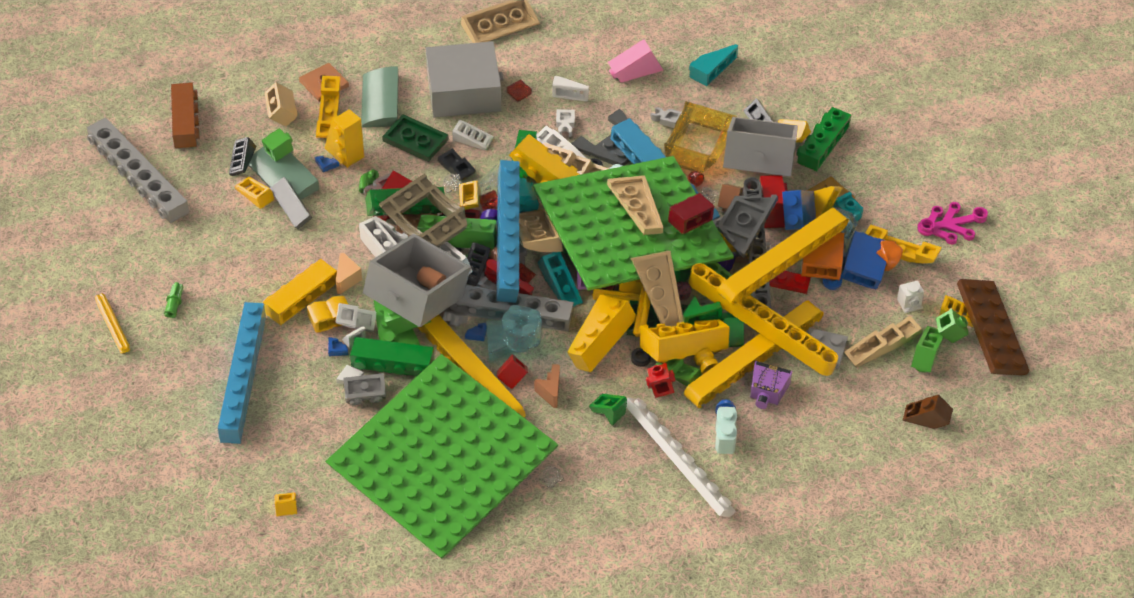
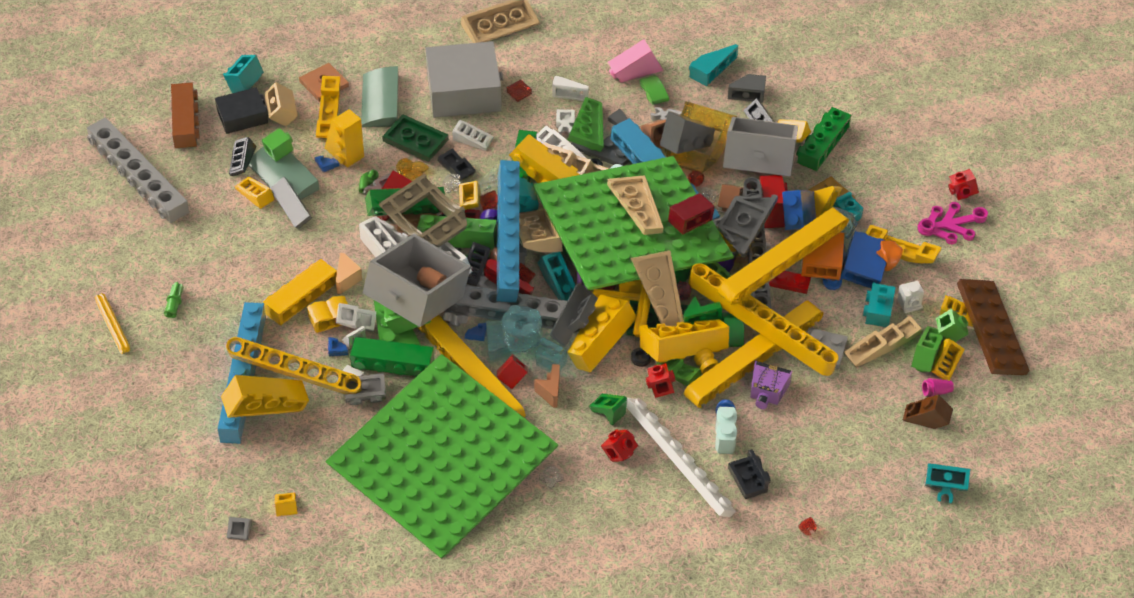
none -> black brick [215,87,269,134]
none -> yellow wedge [221,375,309,418]
none -> teal brick [223,55,264,93]
none -> yellow beam [226,337,362,395]
none -> light grey slope [227,517,252,540]
none -> clear yellow plate [396,158,429,181]
none -> clear light blue brick [535,337,567,372]
none -> dark grey bracket [550,283,598,347]
none -> bright green wing [567,97,604,152]
none -> red brick [601,429,639,462]
none -> bright green slope [639,75,669,105]
none -> nougat slope [641,119,666,148]
none -> dark grey wedge [660,111,715,154]
none -> dark grey slope [728,74,766,103]
none -> black bracket [728,449,771,499]
none -> clear red hinge [798,517,817,536]
none -> teal brick [863,283,896,327]
none -> dark pink cone [922,378,954,397]
none -> teal brick [925,463,971,503]
none -> yellow slope [931,338,965,381]
none -> red brick [948,169,979,200]

